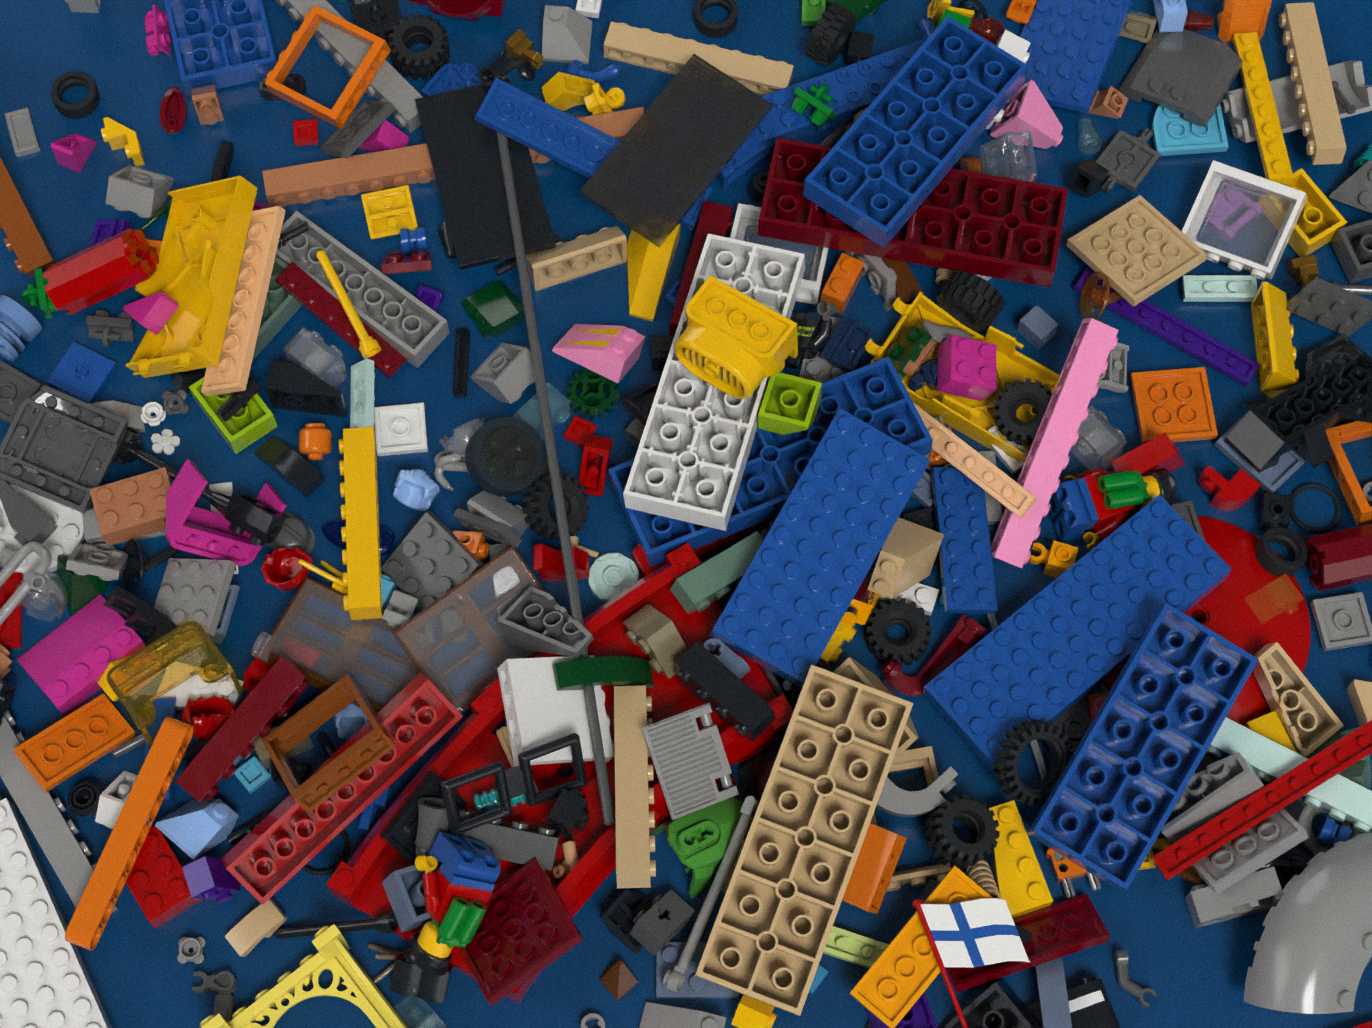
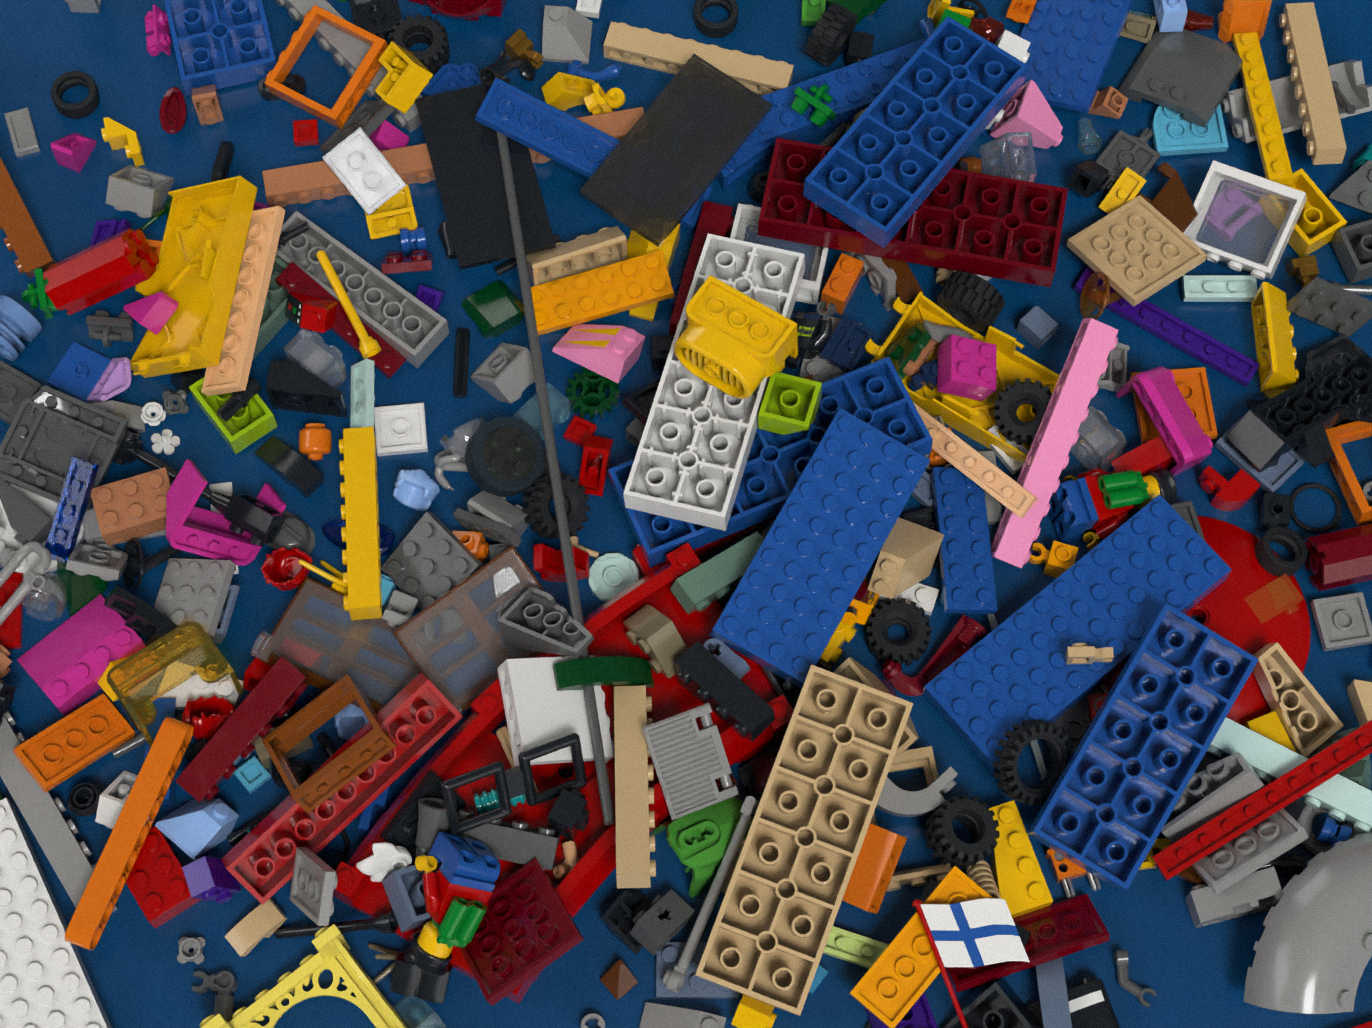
none -> clear blue plate [45,457,99,564]
none -> lavender slope [86,357,132,402]
none -> red slope [285,291,337,333]
none -> light grey plate [289,847,338,926]
none -> tile [322,127,406,215]
none -> white plate [356,842,412,882]
none -> yellow brick [375,41,433,114]
none -> light orange plate [531,250,675,336]
none -> tan plate [1065,643,1114,665]
none -> yellow plate [1099,167,1147,214]
none -> dark pink windscreen [1116,366,1213,476]
none -> reddish brown flag [1135,162,1198,233]

